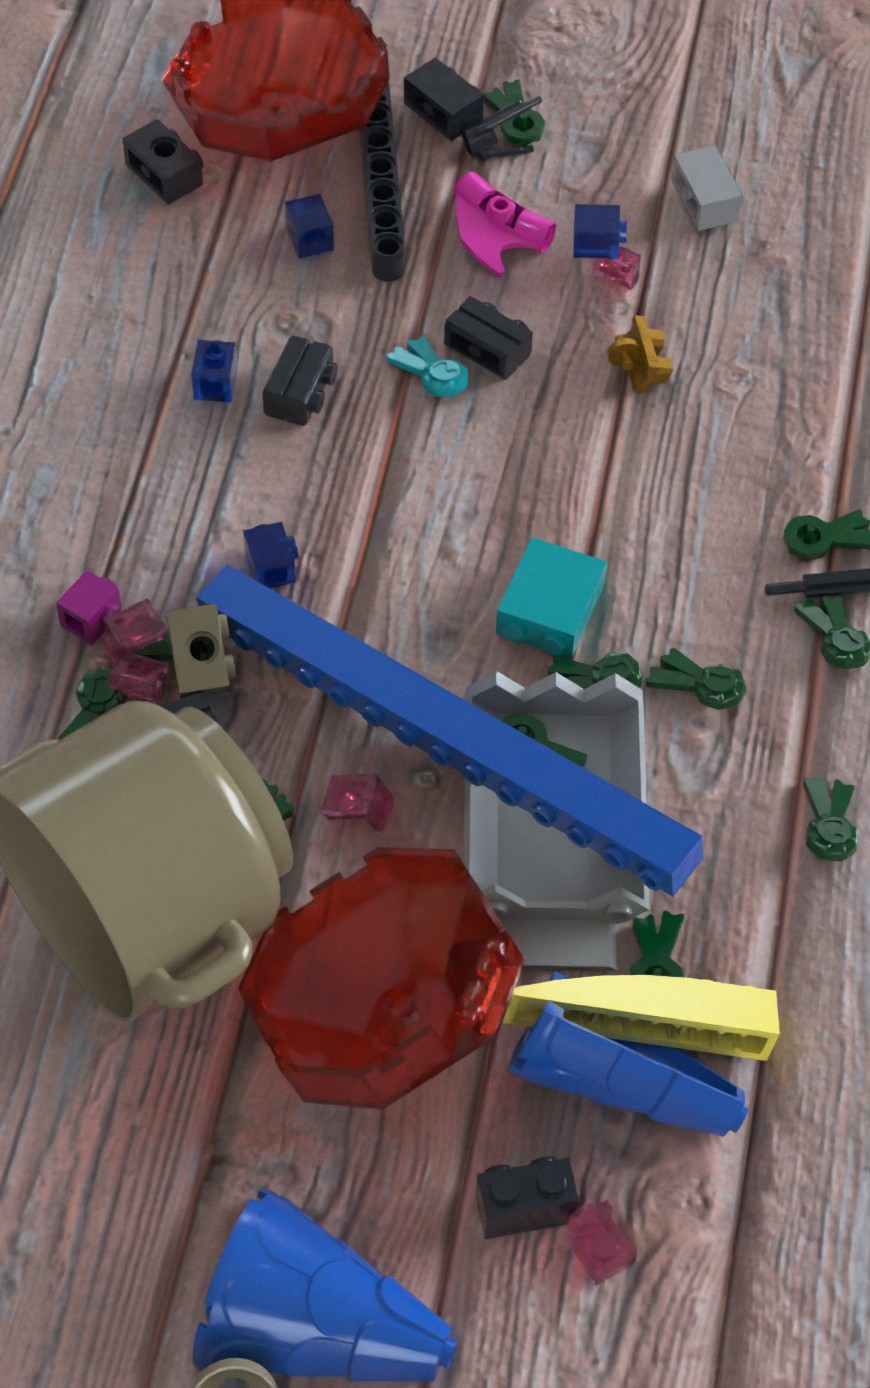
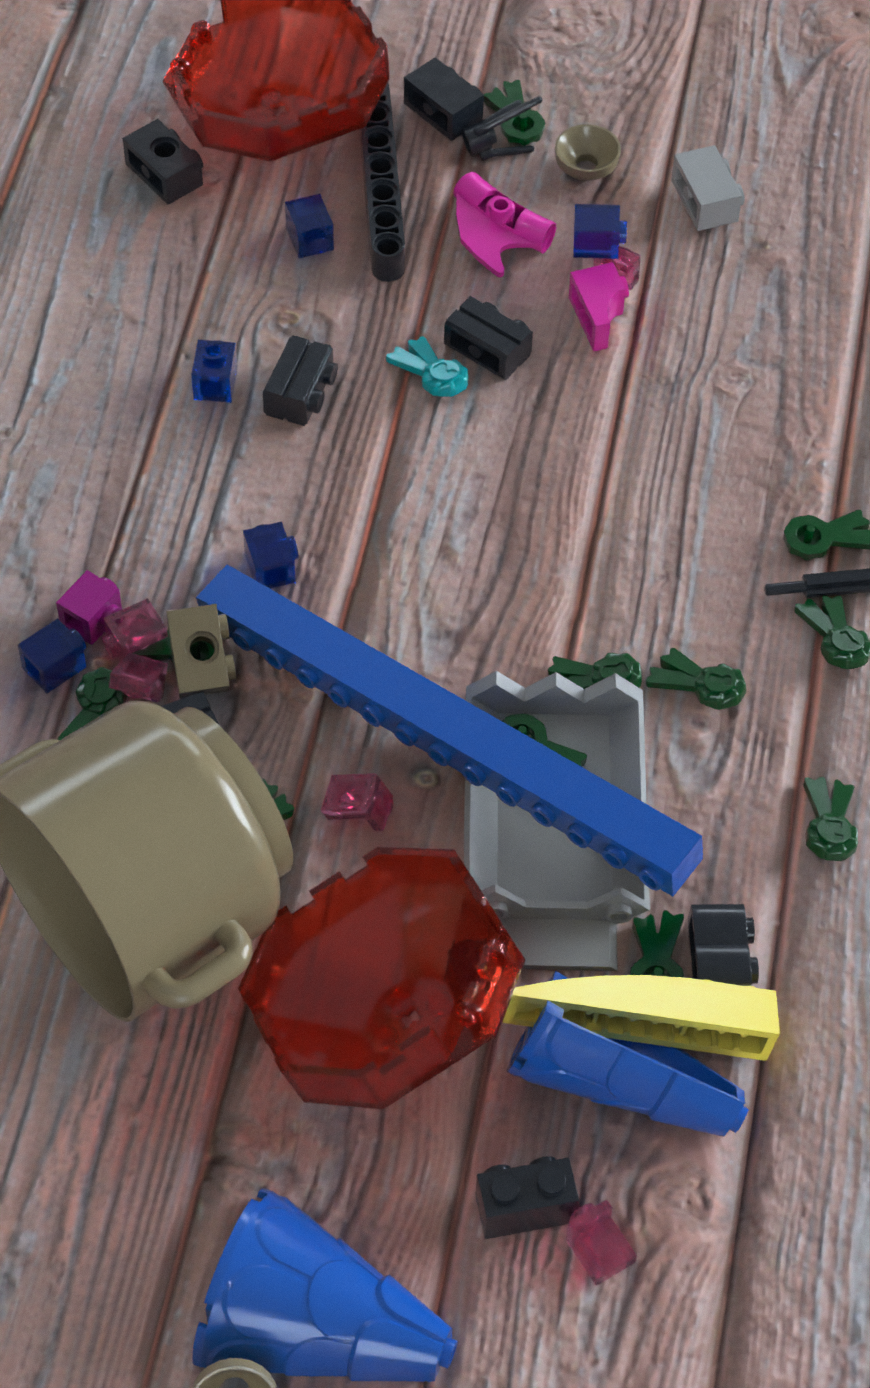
teal brick [496,537,607,659] -> none
pearl gold hips [607,315,673,393] -> none
none -> clear blue brick [18,618,86,694]
none -> dark tan piece [555,124,621,182]
none -> dark pink arch [568,262,629,351]
none -> black brick [688,904,759,986]

